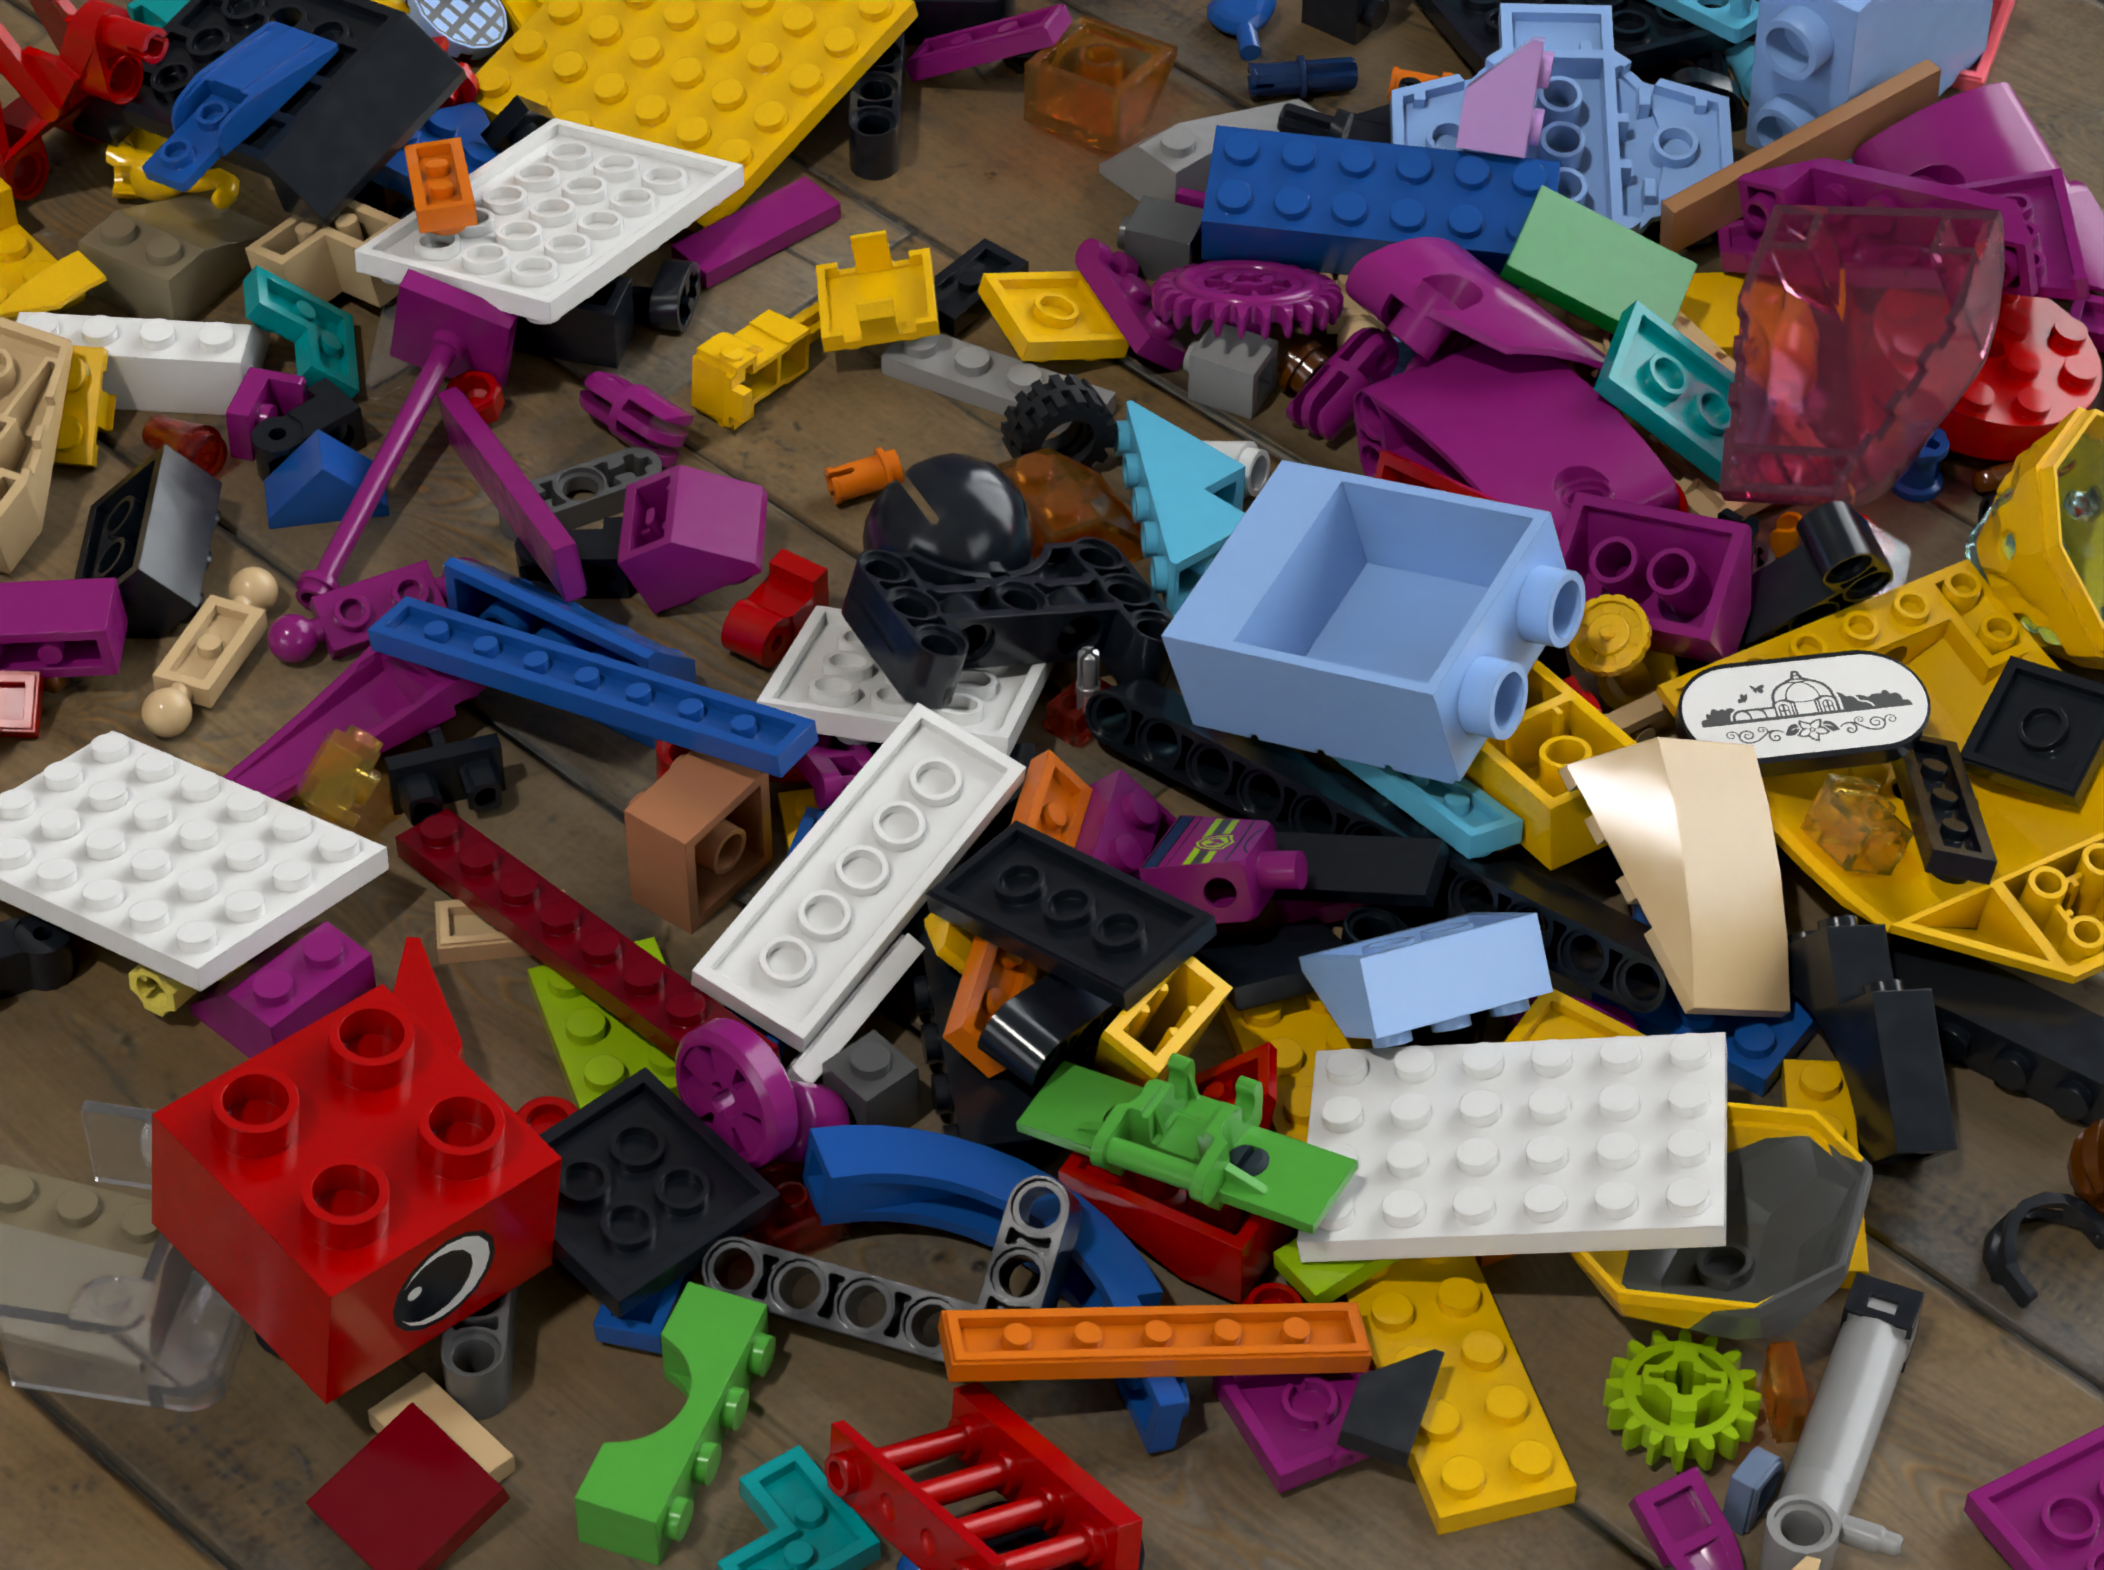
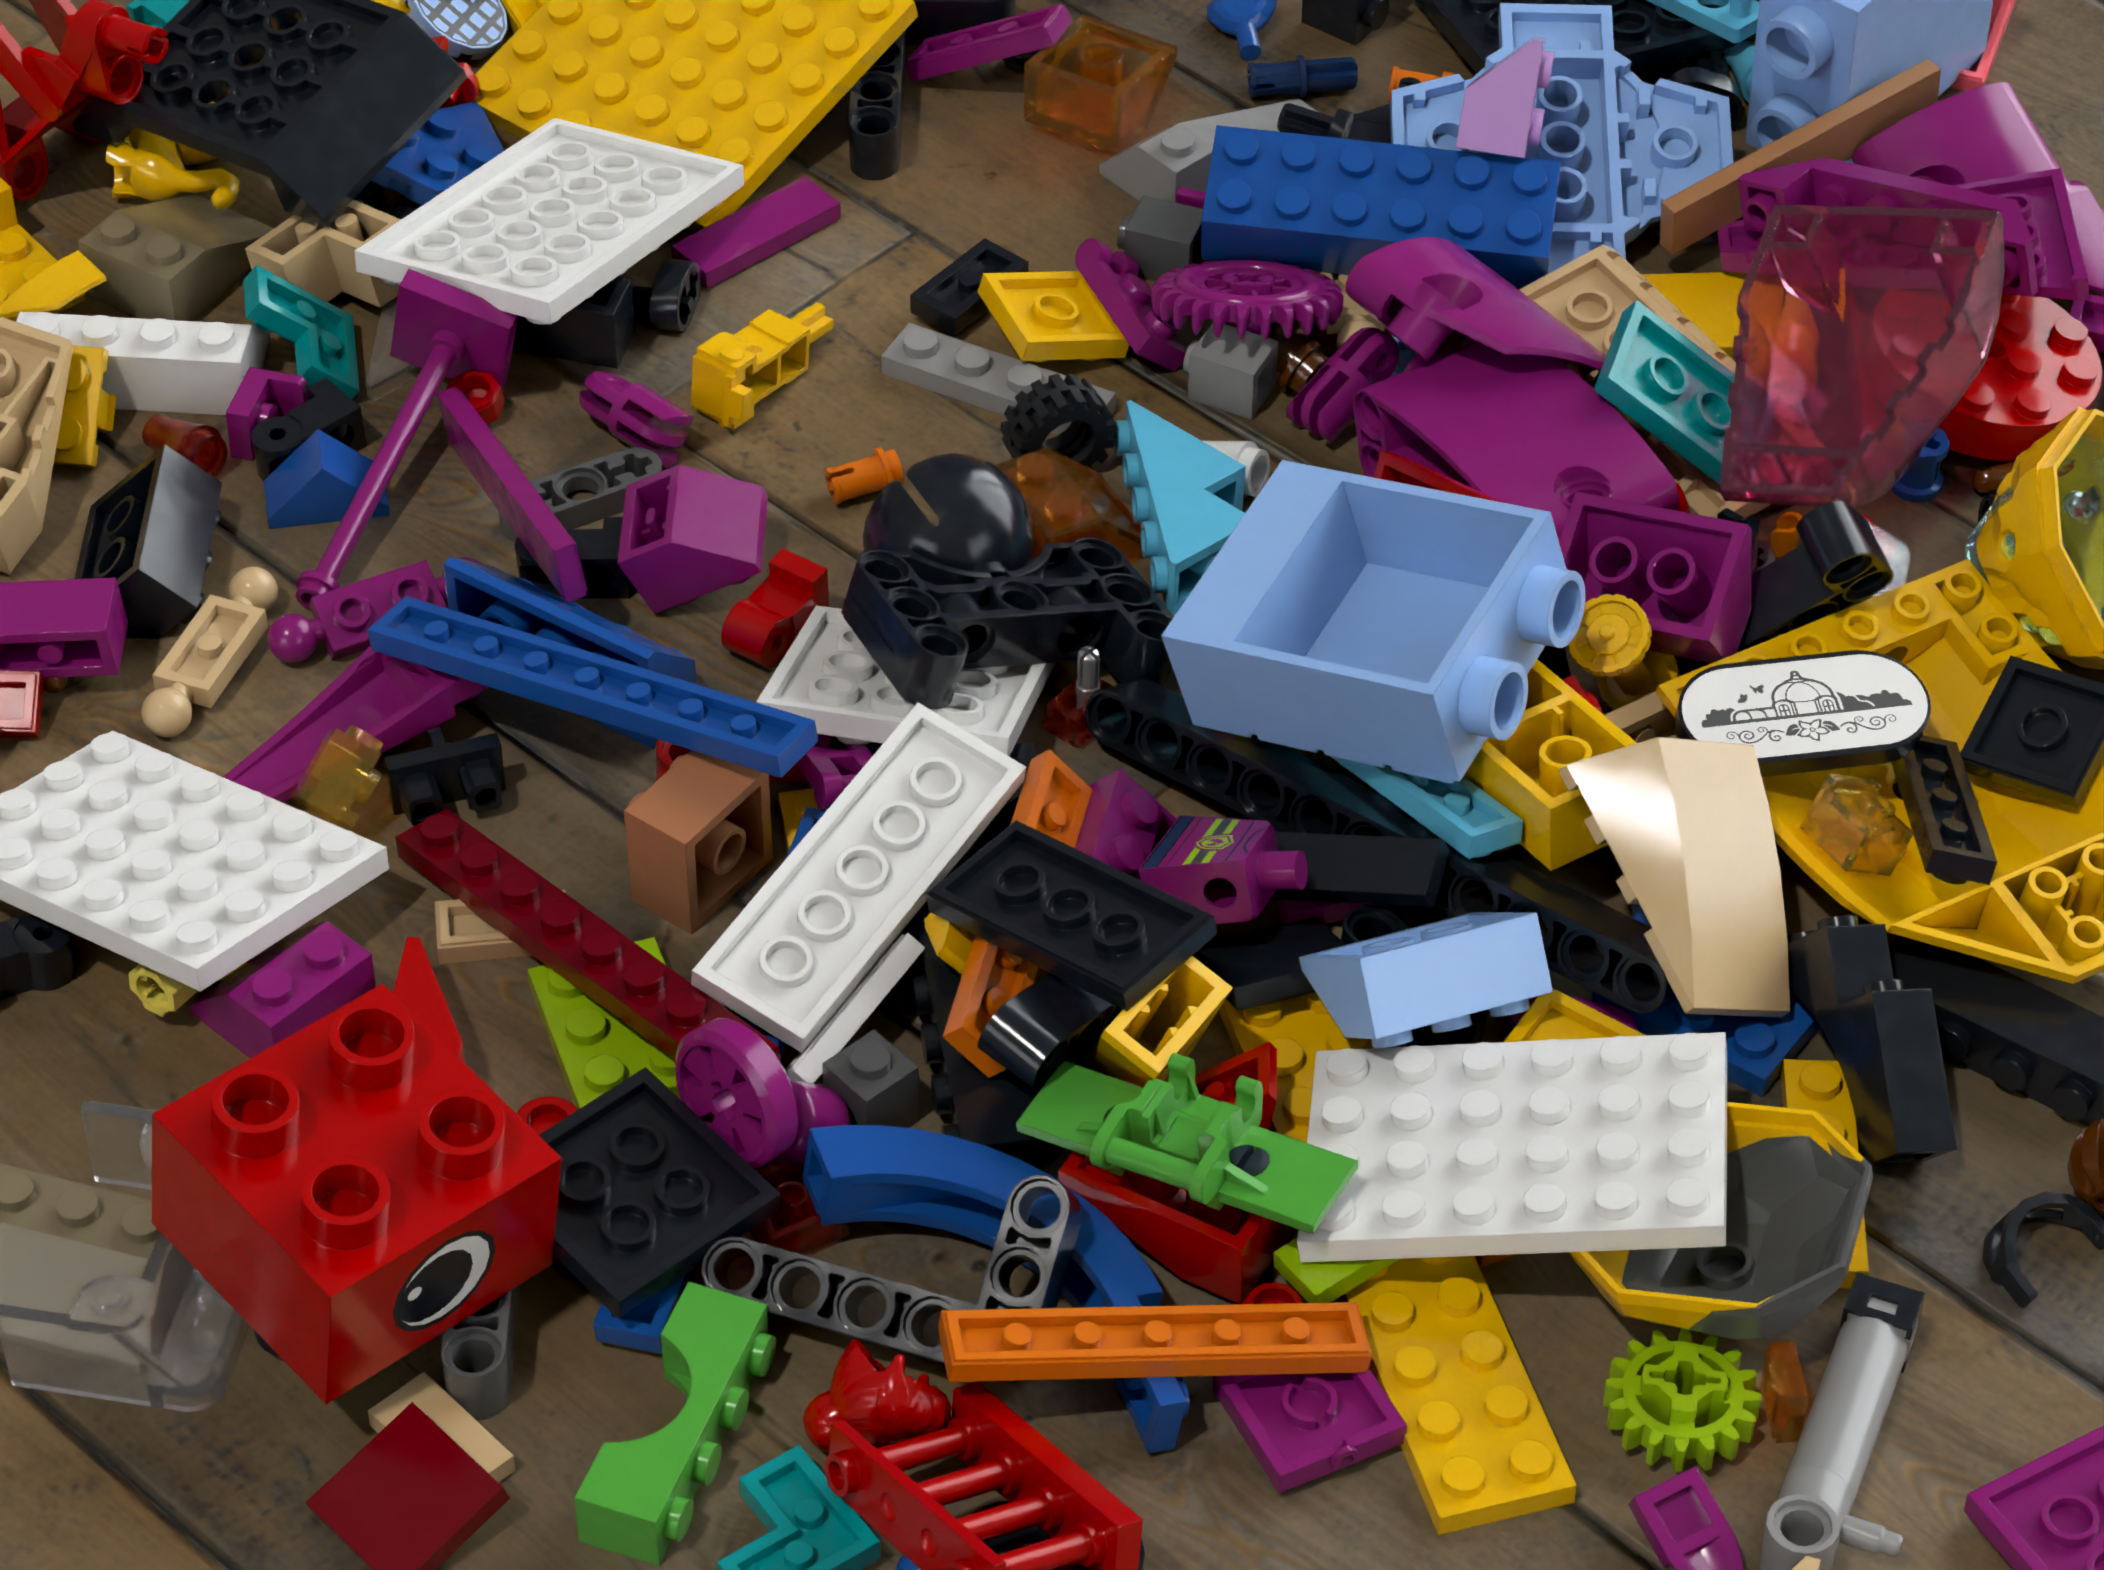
blue piece [142,21,339,192] -> none
orange plate [404,137,478,236] -> none
black plate [480,95,555,153] -> none
yellow piece [816,230,940,353] -> none
black tile [1337,1349,1445,1468] -> none
tile [1499,185,1698,334] -> none
sand blue tile [1723,1446,1784,1536] -> none
none -> red piece [803,1339,952,1453]

